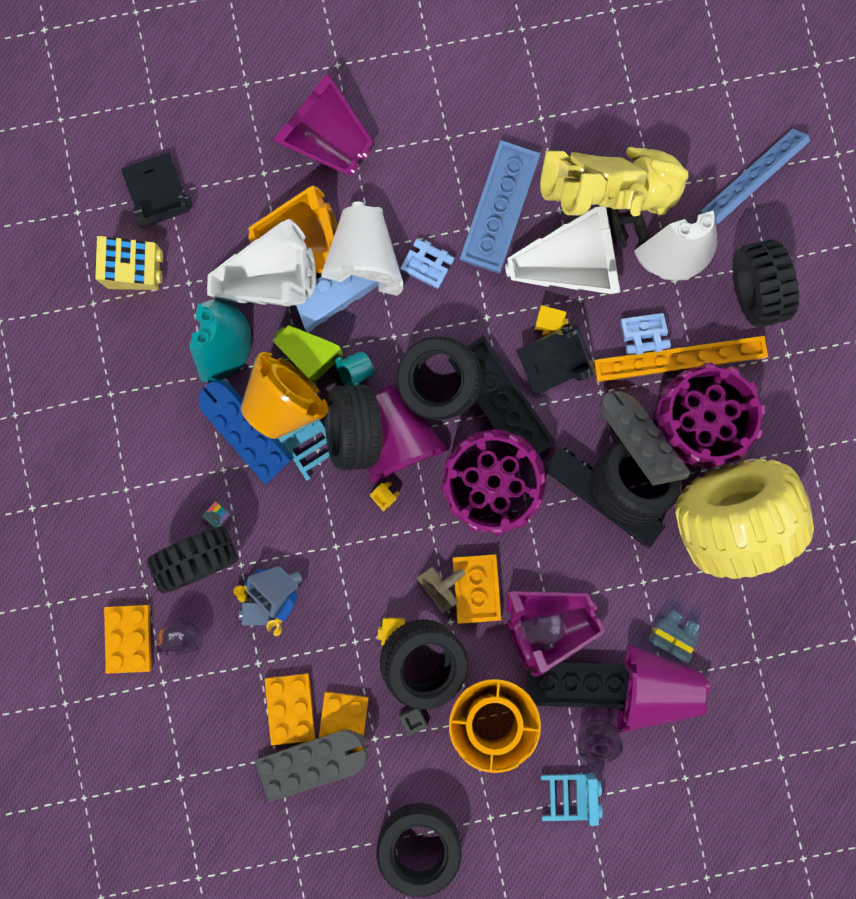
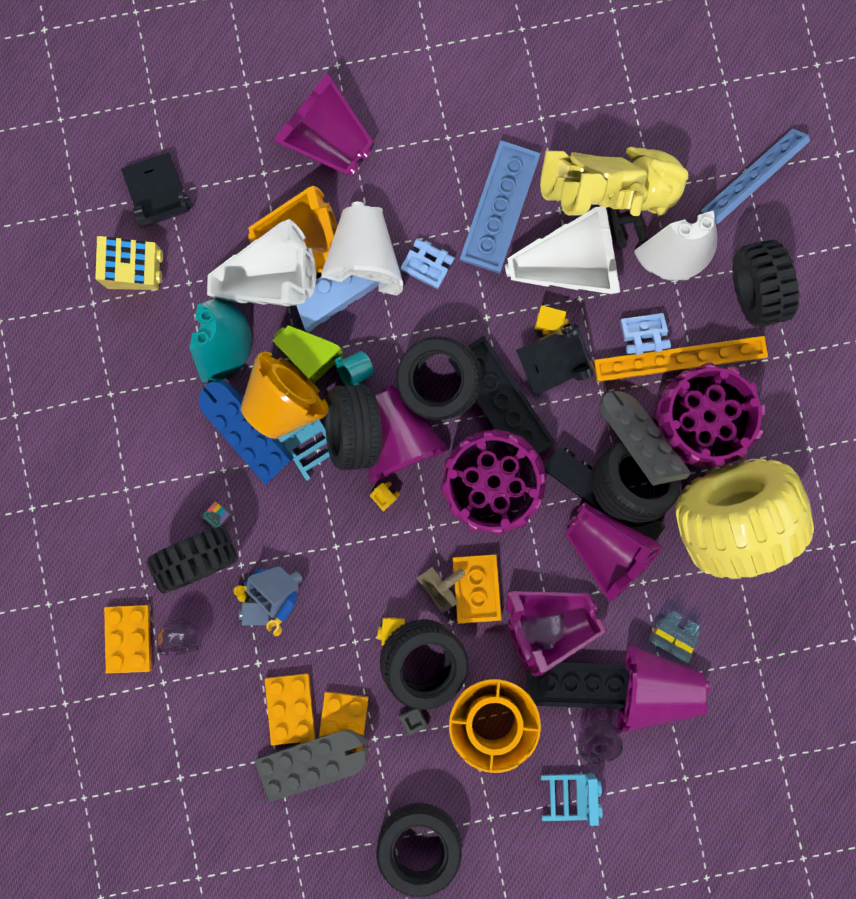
none -> magenta cone [565,502,663,602]

